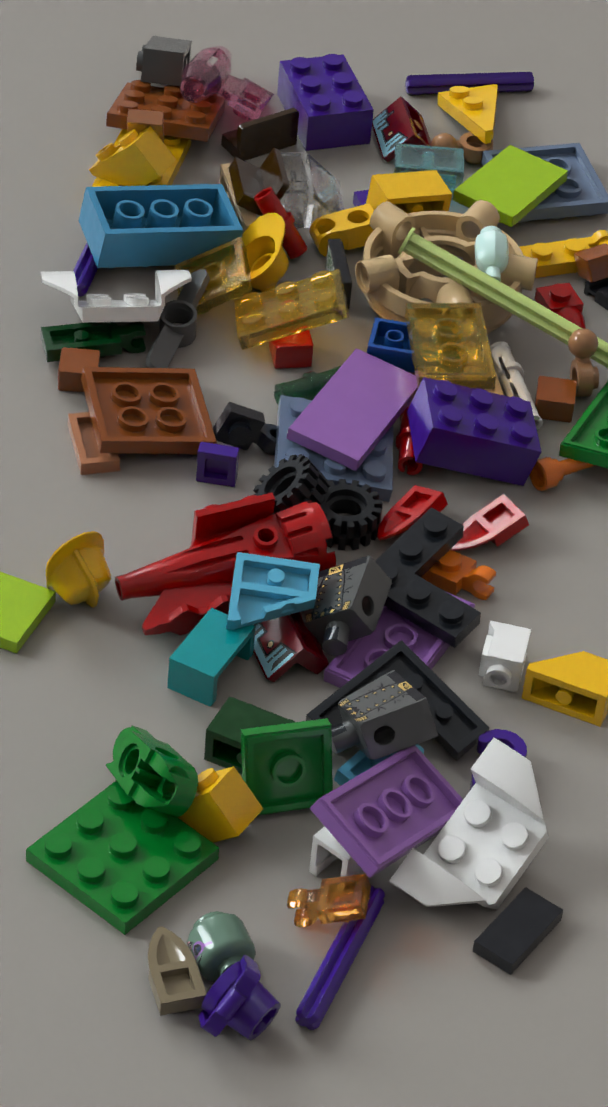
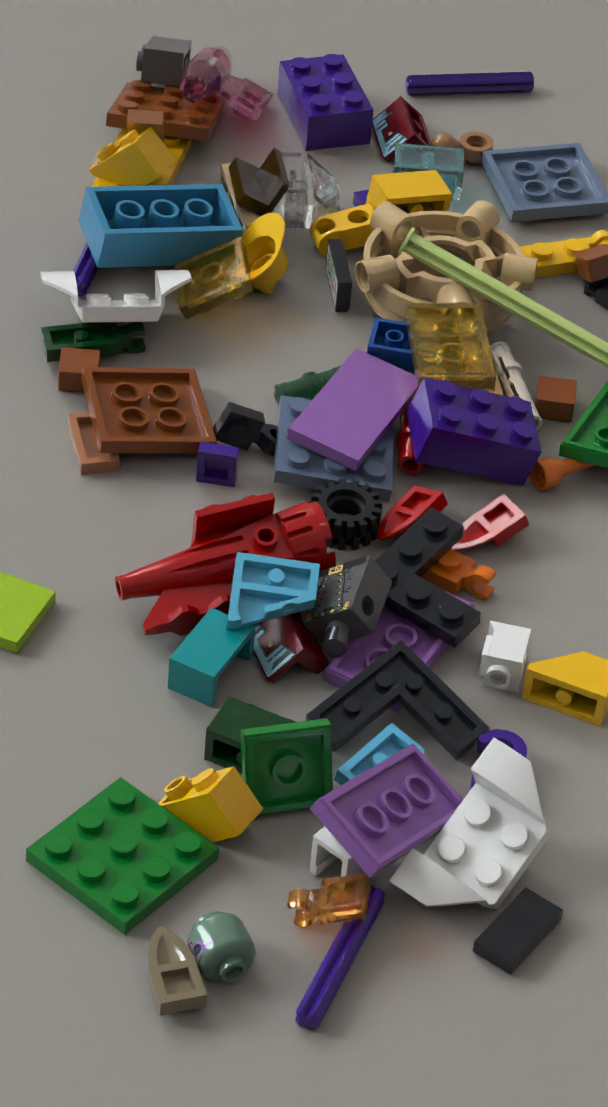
yellow piece [45,531,111,608] -> none
green piece [106,725,198,817] -> none
dark grey piece [146,269,210,368] -> none
dark purple piece [198,955,281,1041] -> none
dark brown panel [221,108,299,161] -> none
clear yellow plate [234,269,349,350] -> none
black tyre [253,454,328,514] -> none
red pin [254,187,308,259] -> none
red slope [269,324,314,369] -> none
dark grey torso [331,670,438,760] -> none
yellow wing [437,84,498,144] -> none
lime tile [453,145,568,227] -> none
light aqua plant [475,226,509,282] -> none
red plate [535,282,586,329] -> none
medium nougat plate [568,328,599,397] -> none

